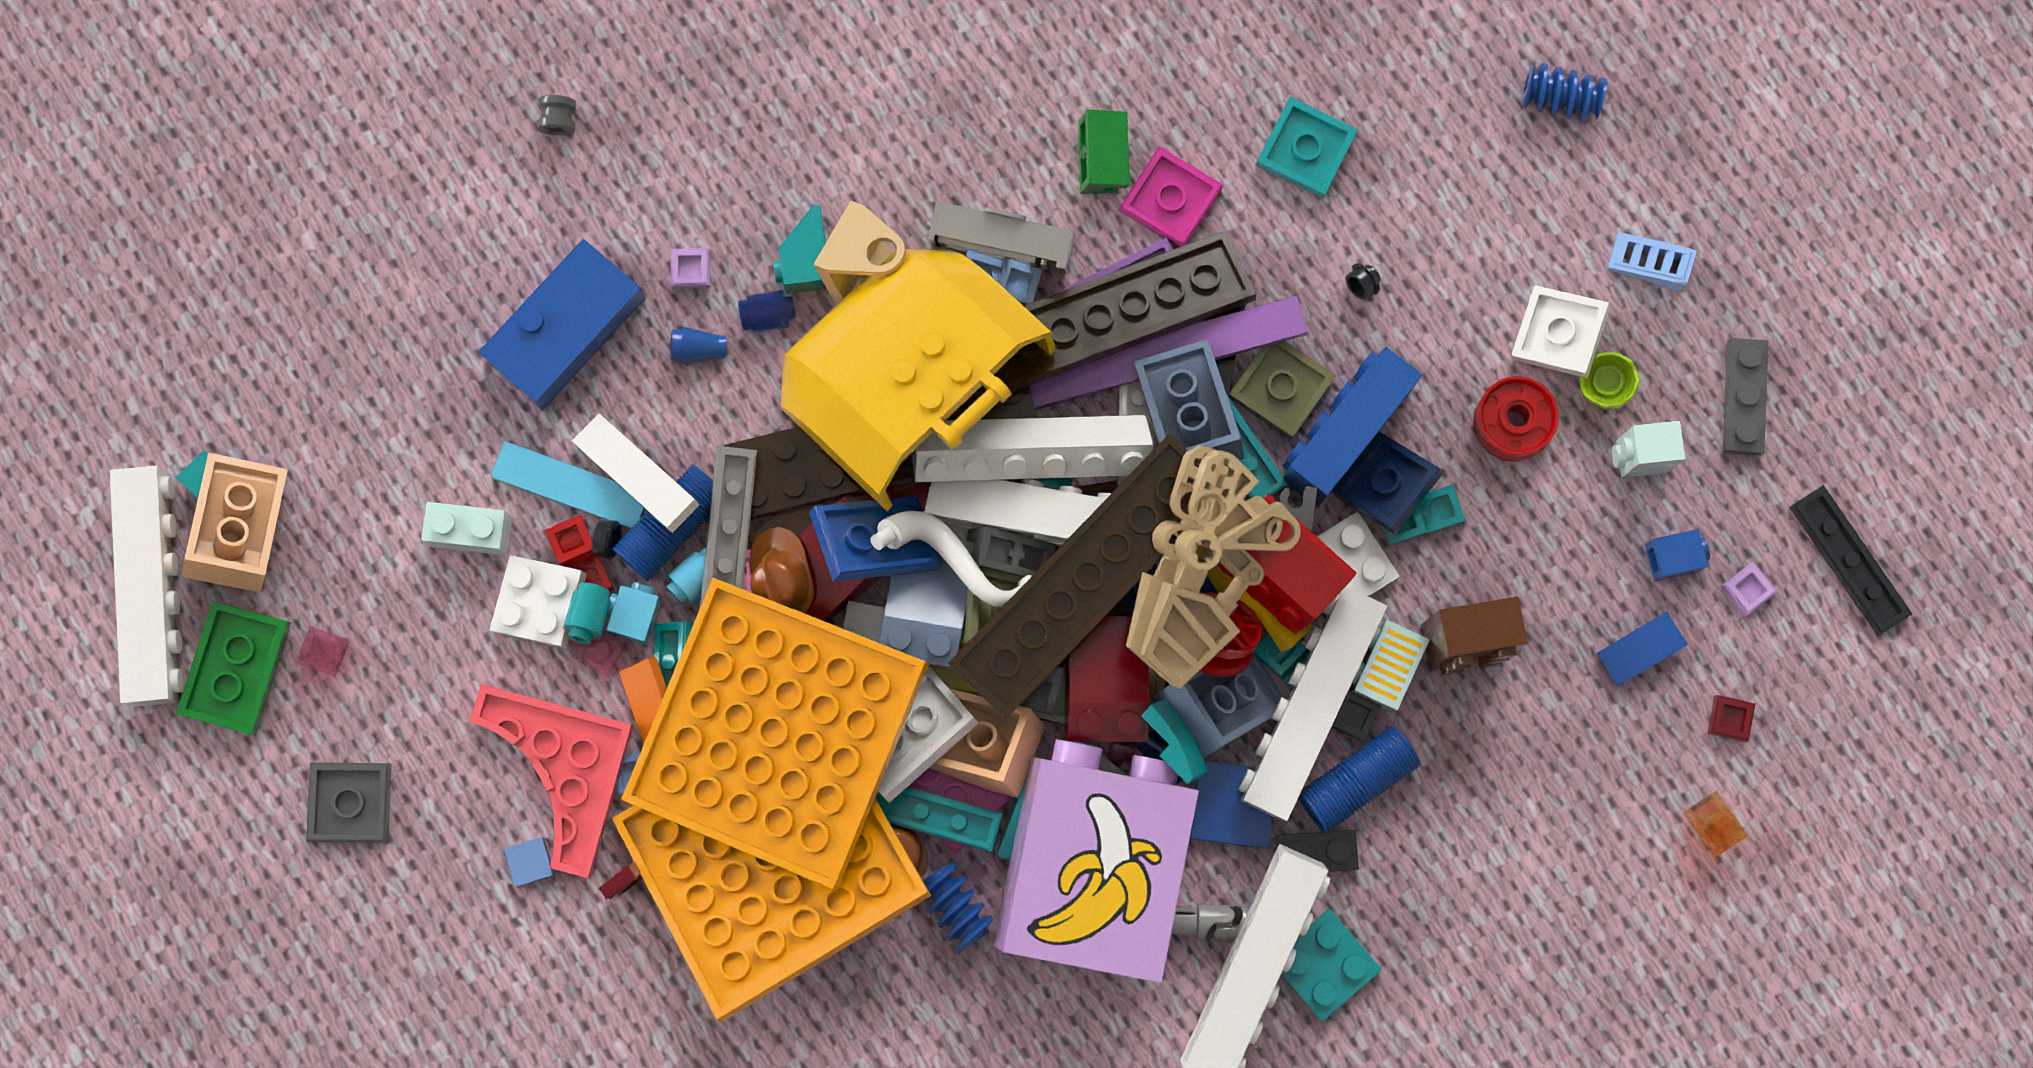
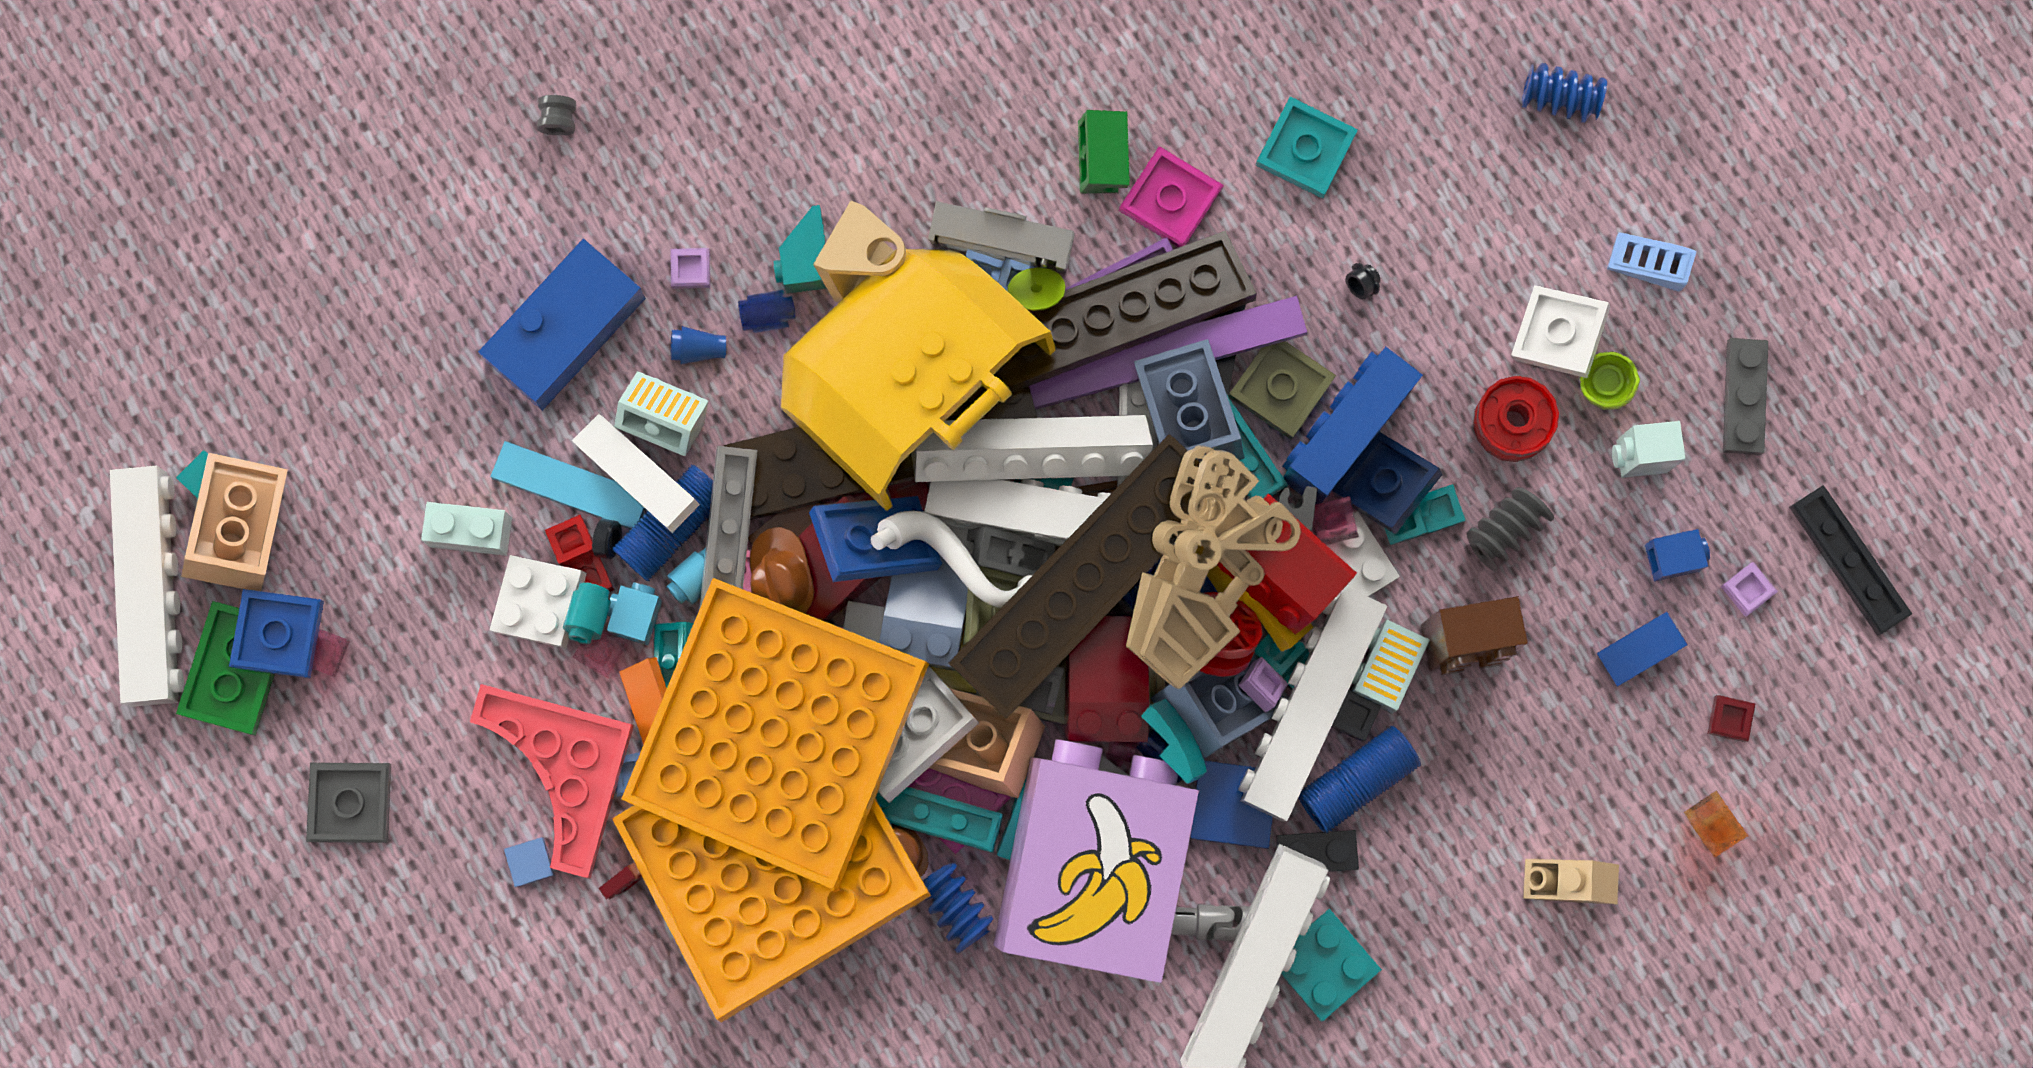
none -> blue tile [229,589,324,679]
none -> light aqua brick [614,371,709,456]
none -> lime piece [1008,267,1065,311]
none -> lavender tile [1239,657,1288,712]
none -> clear pink plate [1314,496,1359,545]
none -> dark grey piece [1466,487,1554,571]
none -> tan slope [1524,859,1619,904]

